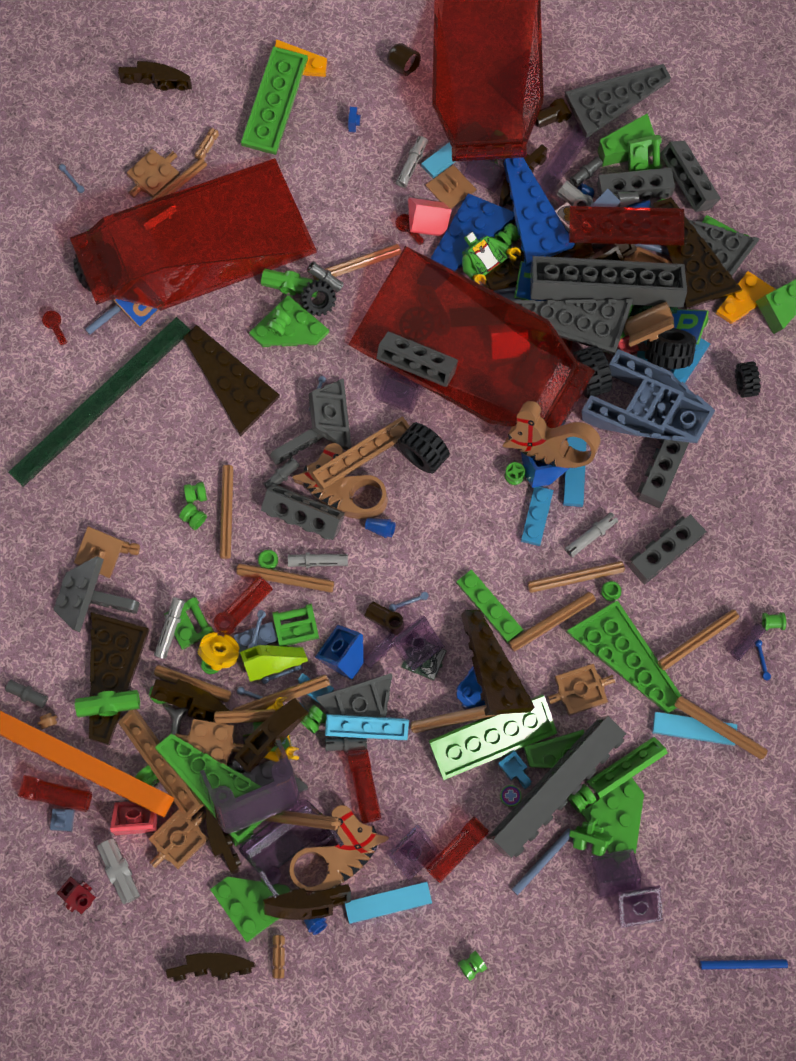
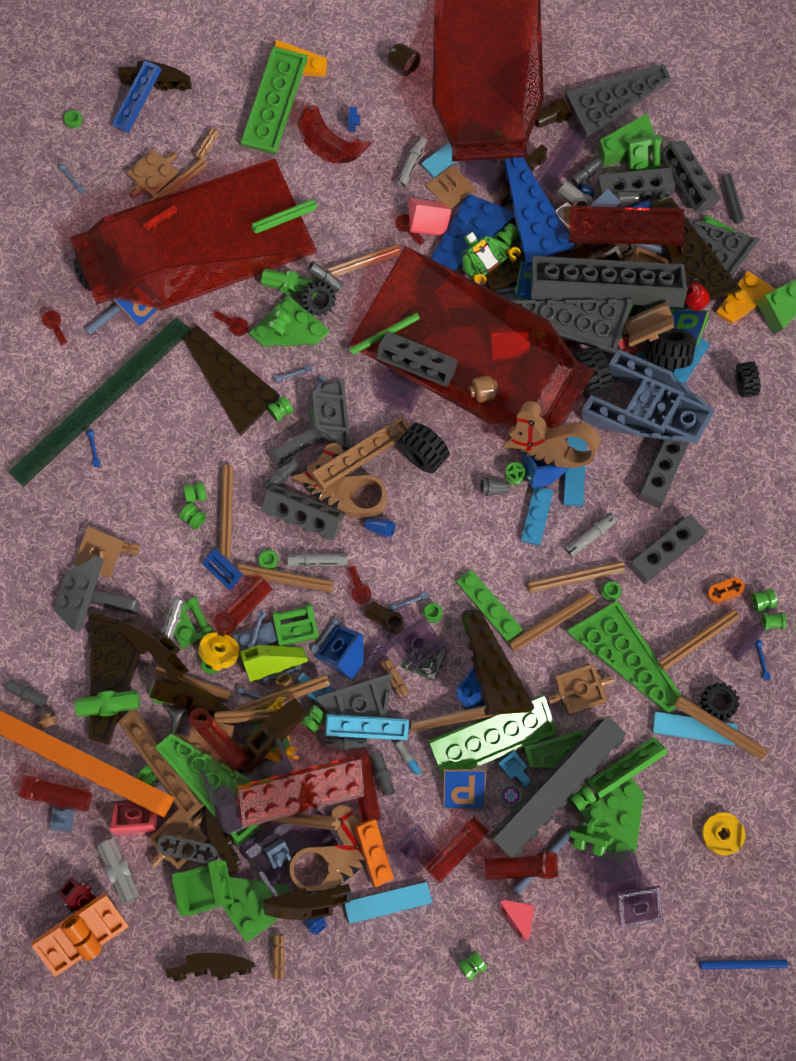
none -> orange plate [31,892,129,977]
none -> bright green tile [64,110,83,128]
none -> blue hinge [87,430,101,467]
none -> blue plate [111,61,162,133]
none -> dark brown slope [116,617,189,681]
none -> dark grey beam [157,835,219,864]
none -> bright green panel [172,861,234,916]
none -> clear red piece [189,708,249,772]
none -> blue tile [202,548,243,590]
none -> clear red plate [214,311,249,336]
none -> clear red plate [236,755,364,828]
none -> bright green axle [251,199,317,233]
none -> sand blue tile [263,838,292,869]
none -> bright green wheel [267,396,294,422]
none -> sand blue hinge [274,366,313,382]
none -> medium nougat plate [275,673,295,691]
none -> clear red windscreen [298,105,372,164]
none -> sand blue hinge [311,618,340,653]
none -> clear red plate [348,566,372,604]
none -> bright green bar [350,312,420,355]
none -> orange plate [354,818,394,887]
none -> dark grey pin [370,753,396,797]
none -> medium nougat axle [381,659,409,697]
none -> light grey piece [395,740,422,775]
none -> bright green plate [422,603,443,623]
none -> blue piece [443,769,486,810]
none -> medium nougat head [469,375,498,403]
none -> dark grey cone [480,477,510,497]
none -> clear red piece [485,852,559,880]
none -> coral slope [498,900,534,942]
none -> red head [684,282,710,311]
none -> black tyre [700,682,740,721]
none -> yellow plate [702,812,745,856]
none -> orange beam [707,577,745,604]
none -> dark grey axle [722,173,745,224]
none -> bright green wheel [751,588,777,612]

